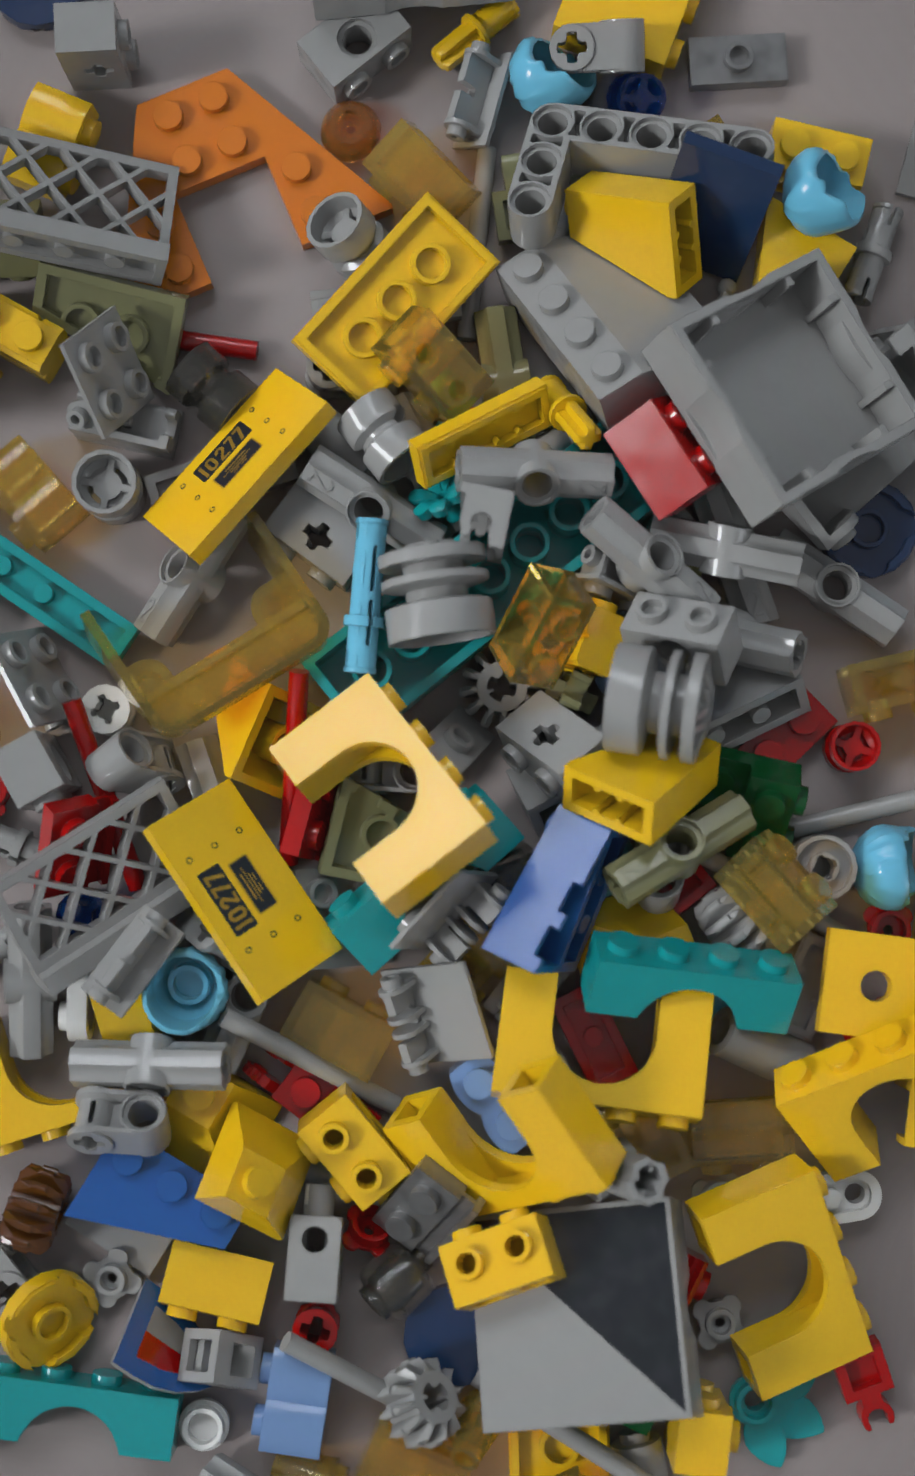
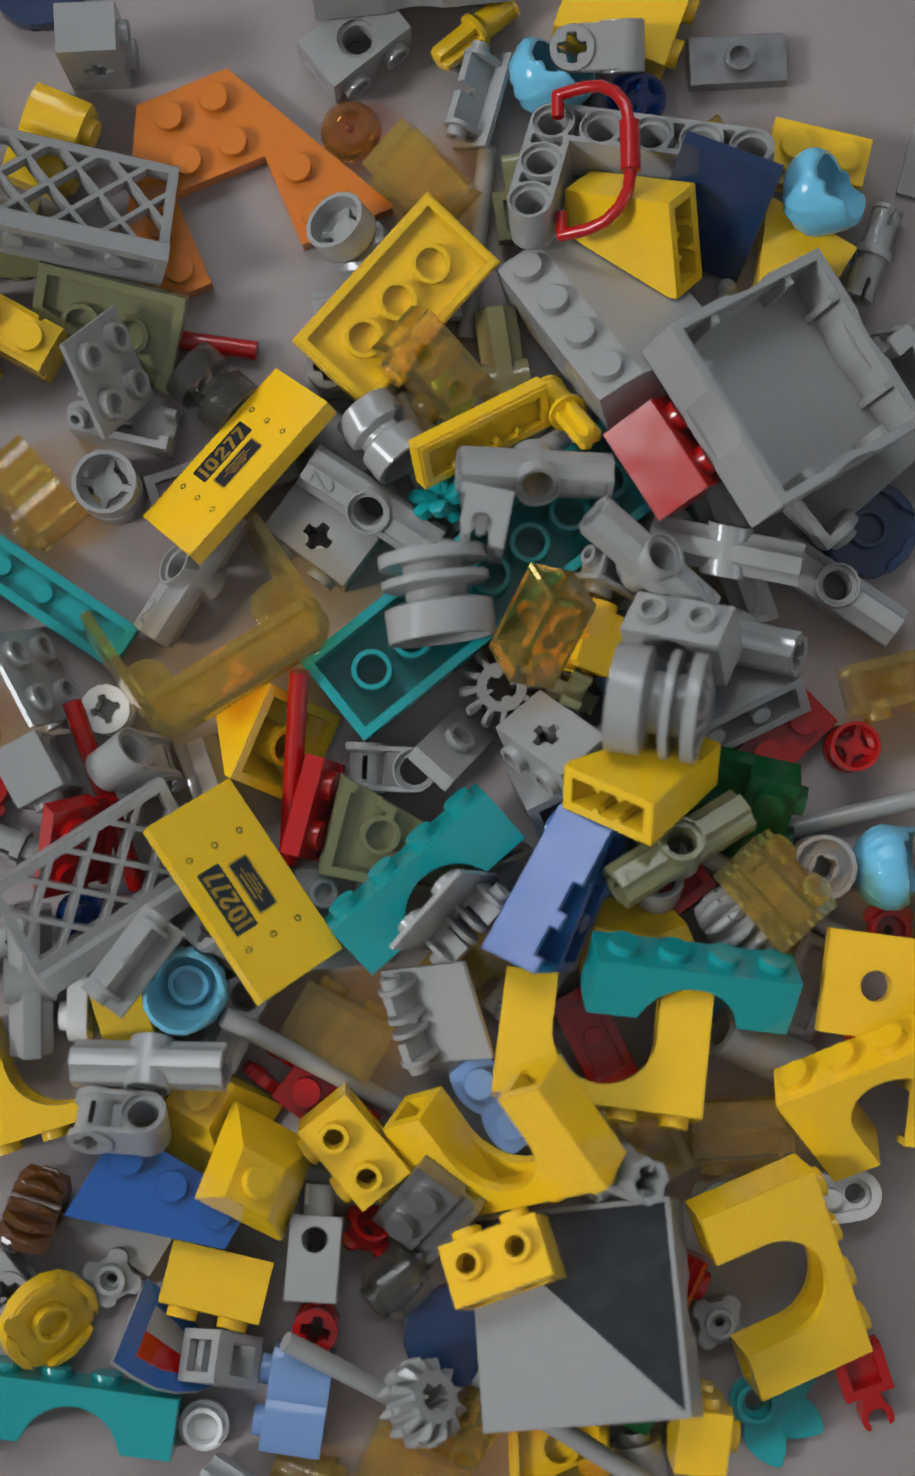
yellow arch [269,673,498,919] -> none
medium azure pin [343,517,389,674] -> none
none -> red piece [551,79,641,242]

